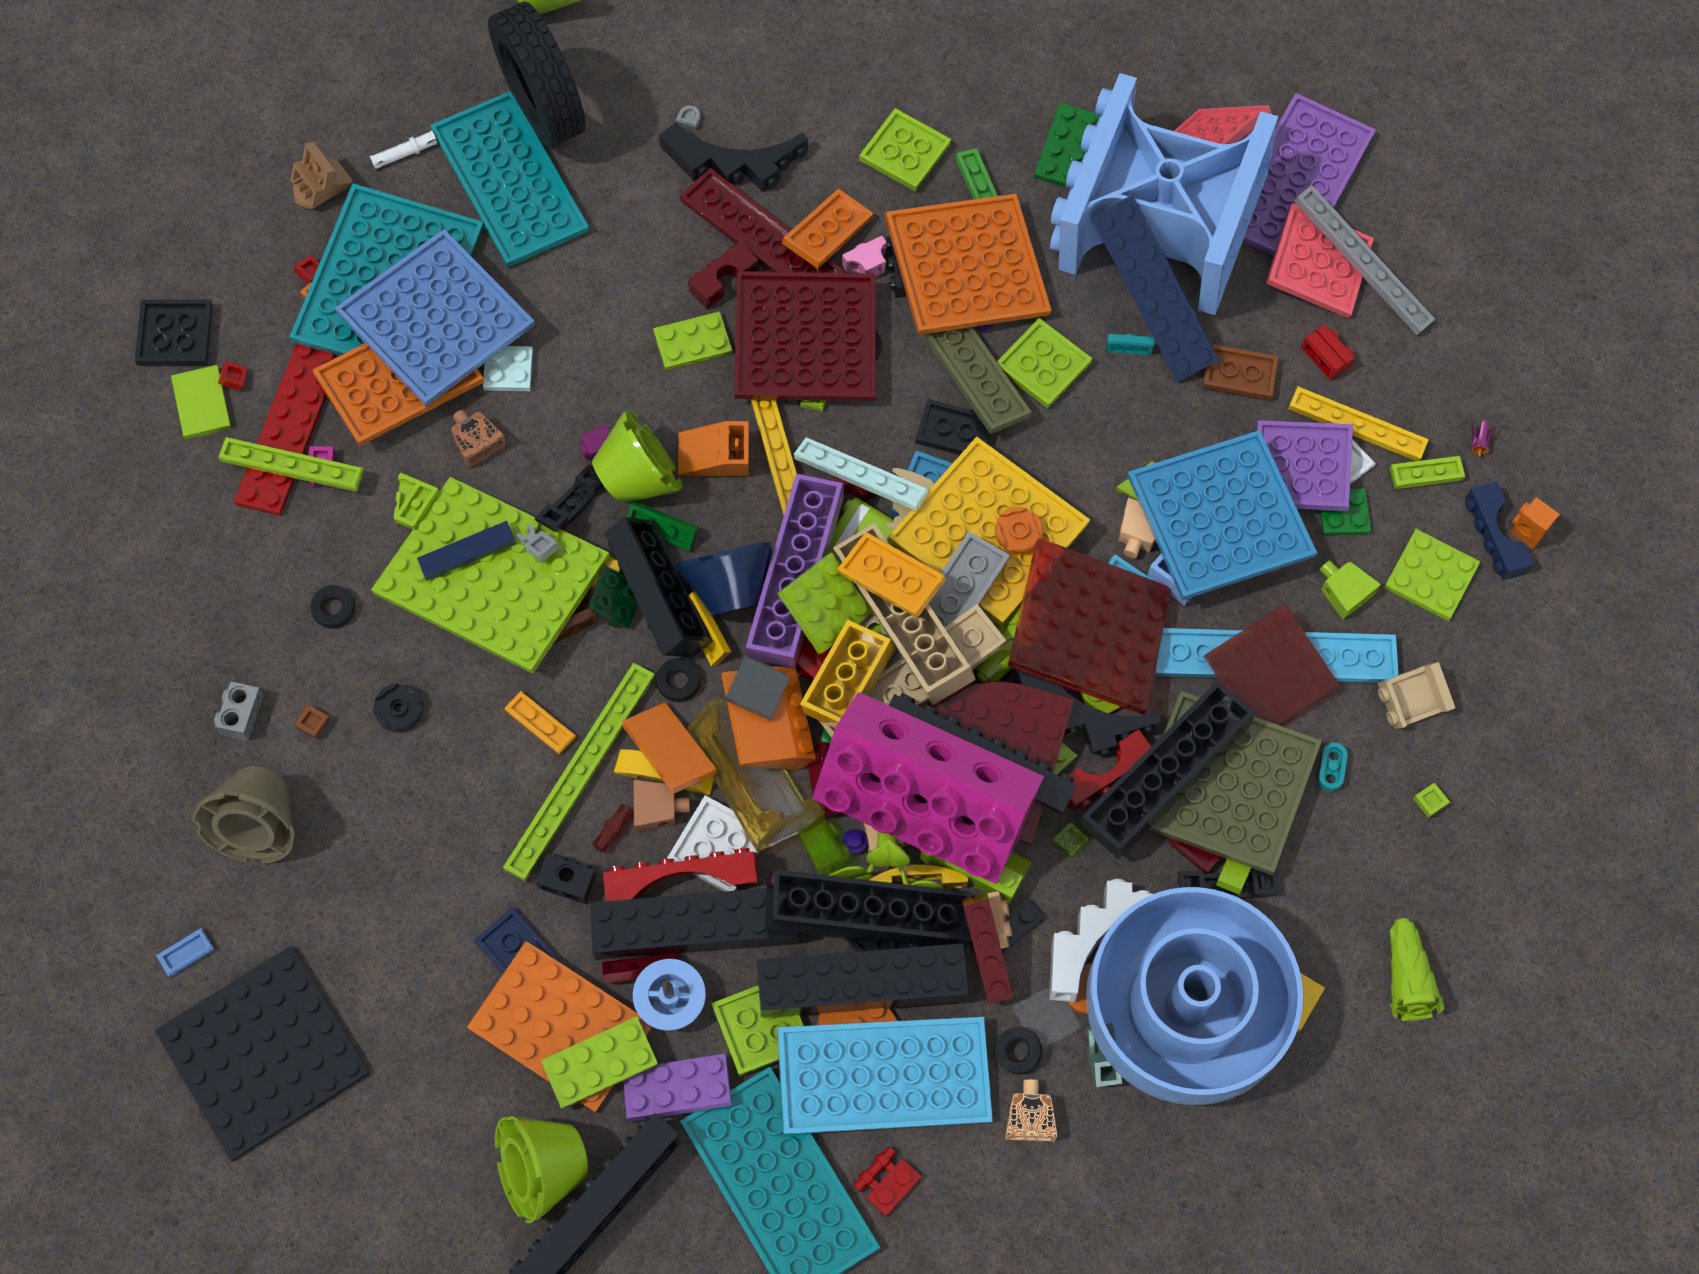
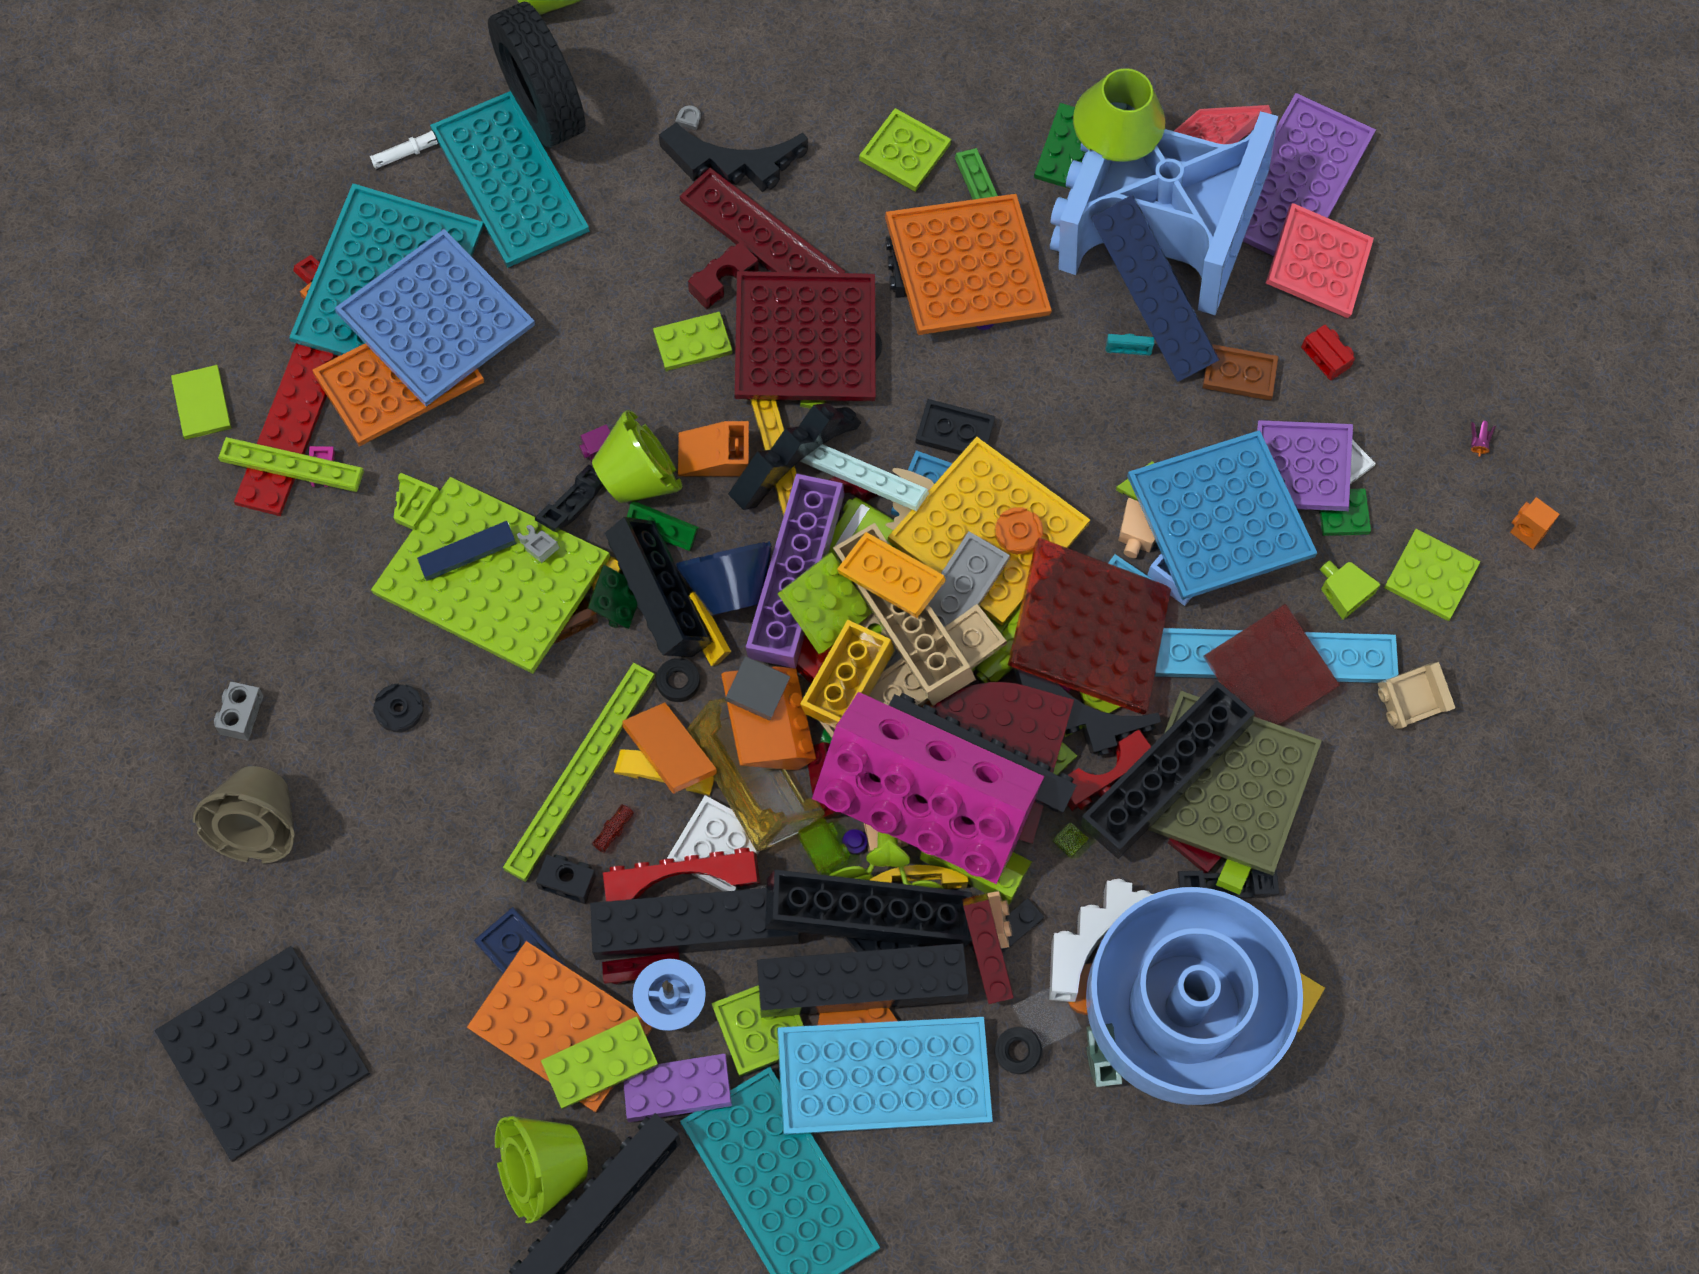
black plate [135,299,213,365] -> none
medium blue tile [156,928,215,978] -> none
red plate [218,360,248,391] -> none
medium nougat piece [290,142,352,209] -> none
dark orange plate [294,705,330,739] -> none
black tyre [310,585,355,629] -> none
nougat torso [451,410,506,469] -> none
light aqua plate [483,346,533,391] -> none
light orange tile [504,691,576,755] -> none
nougat torso [633,780,690,833] -> none
orange plate [782,189,874,269] -> none
bright pink brick [842,236,887,277] -> none
red plate [853,1146,922,1217] -> none
olive plate [922,327,1032,434] -> none
lime plate [997,318,1093,409] -> none
torso [1005,1079,1057,1142] -> none
yellow plate [1288,387,1429,461] -> none
light grey plate [1294,185,1435,335] -> none
teal plate [1317,743,1348,792] -> none
lime plate [1389,456,1465,489] -> none
lime cone [1390,918,1444,1021] -> none
lime plate [1413,783,1450,818] -> none
dark blue arch [1465,481,1534,580] -> none
none -> black arch [728,403,862,510]
none -> lime cone [1073,69,1165,162]

